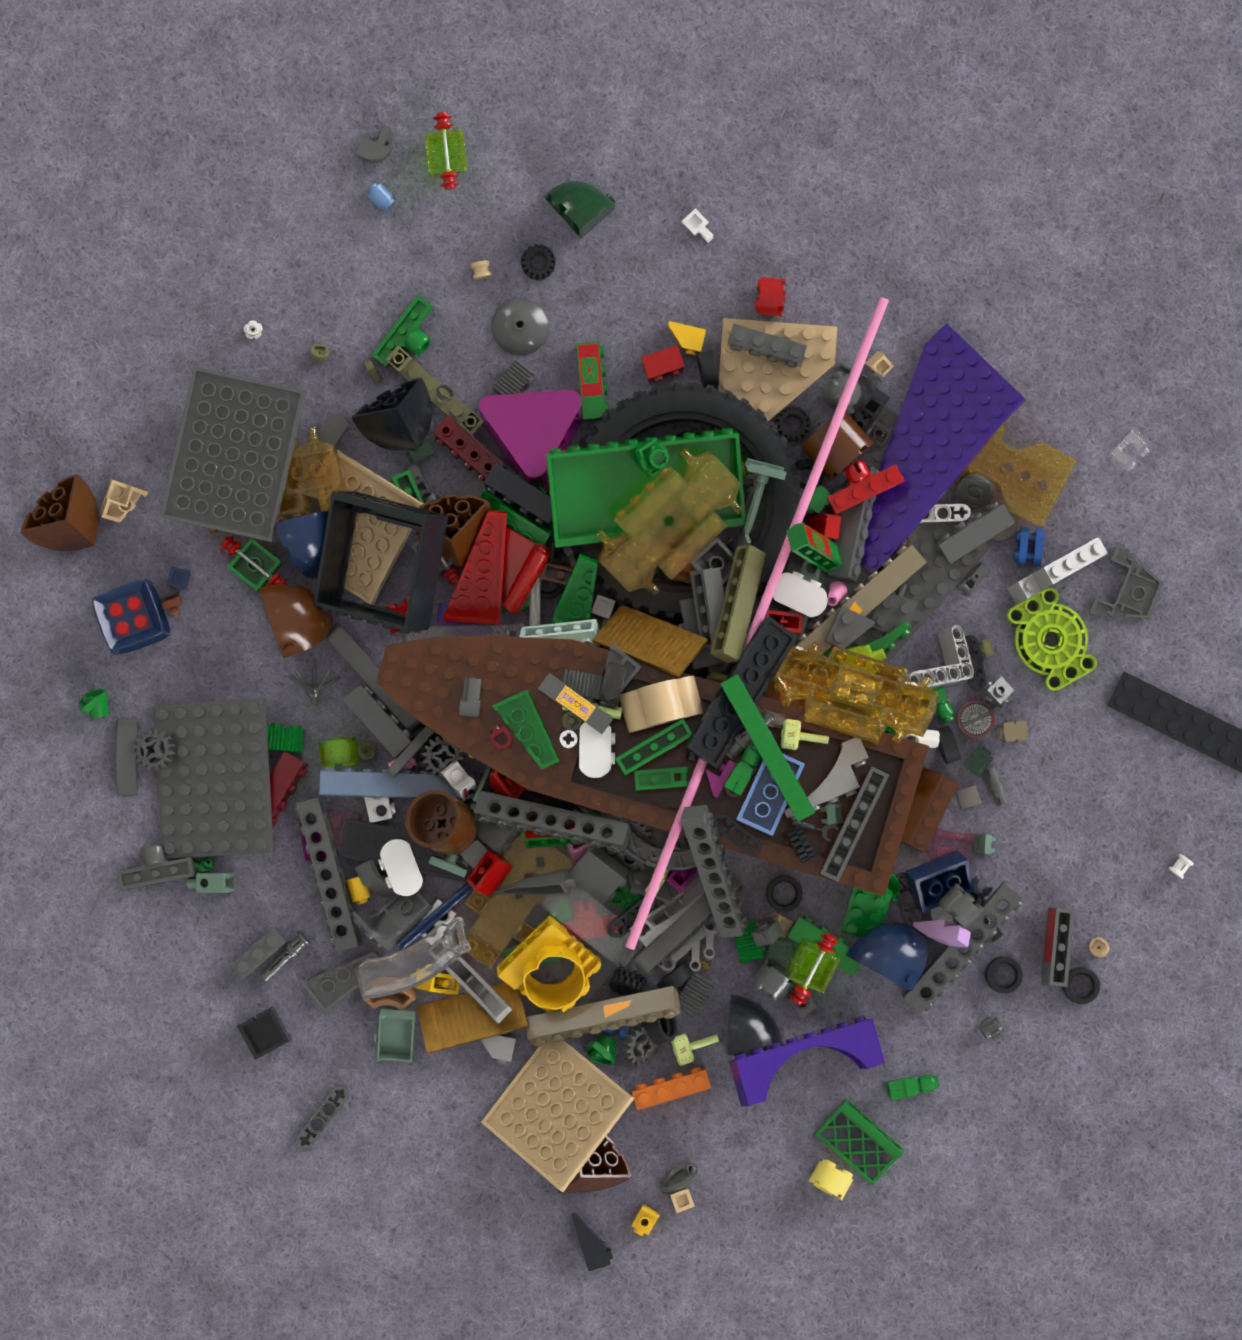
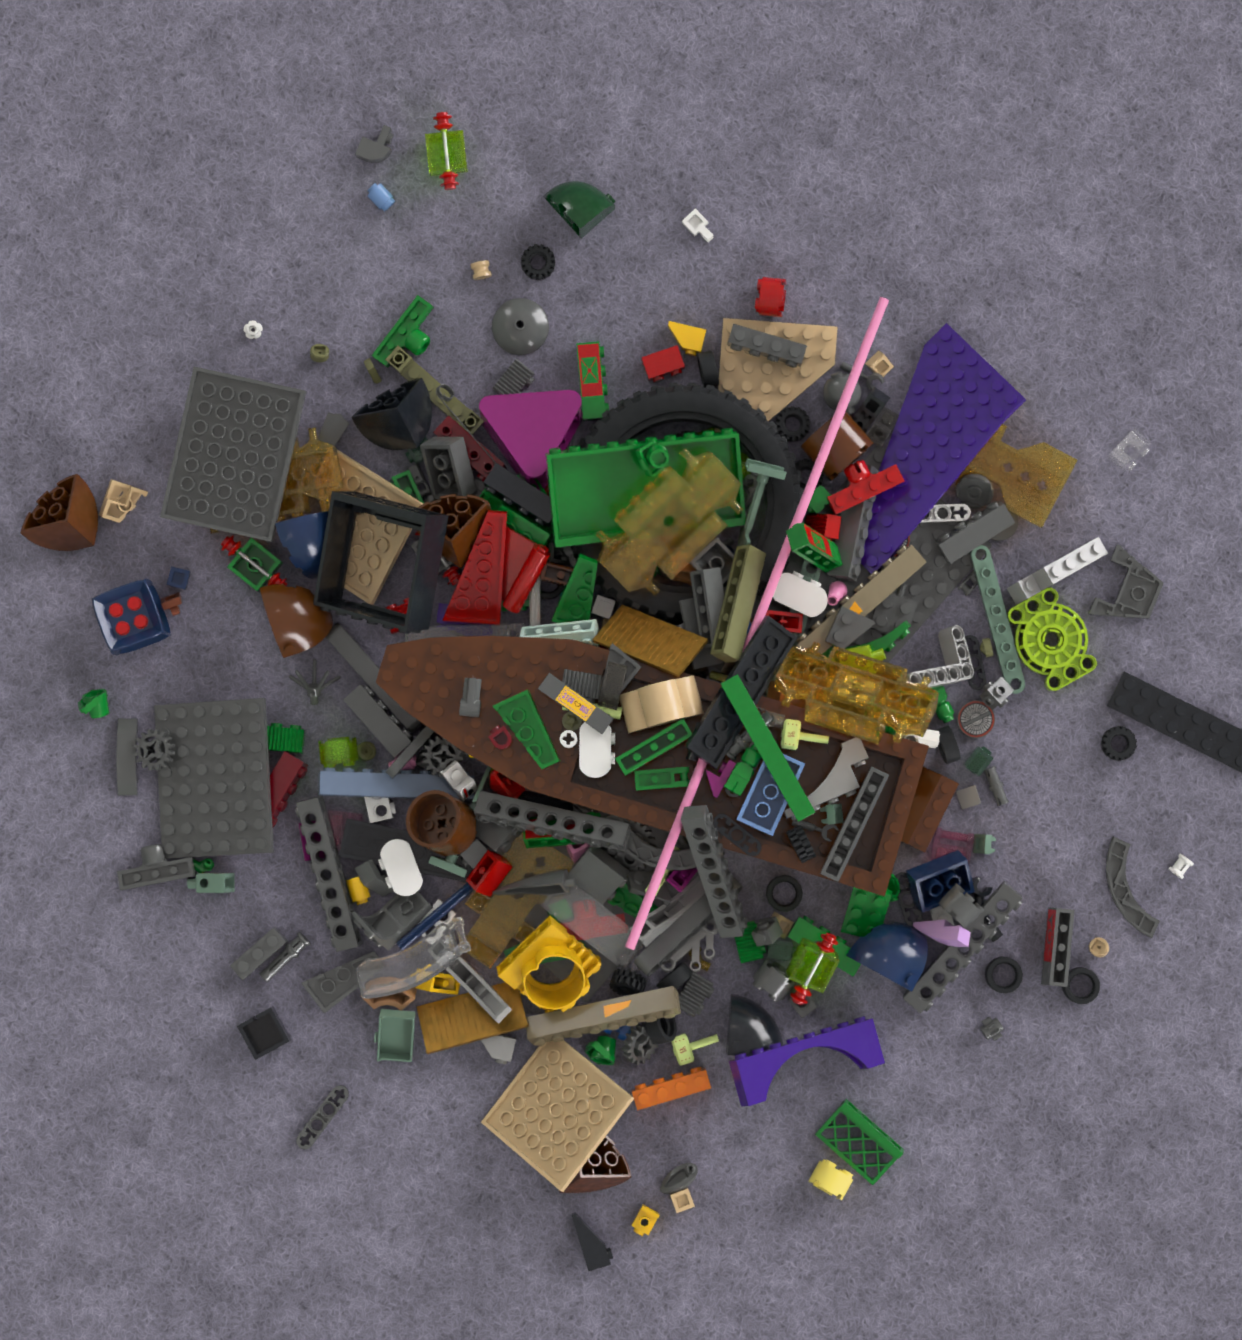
black beam [607,897,655,938] -> none
green piece [886,1074,939,1101] -> none
dark tan brick [996,721,1028,743] -> none
blue brick [1013,527,1044,567] -> none
none -> dark grey brick [420,437,477,499]
none -> sand green plate [970,545,1025,694]
none -> black tyre [1101,726,1137,761]
none -> dark grey tile [1106,836,1160,938]

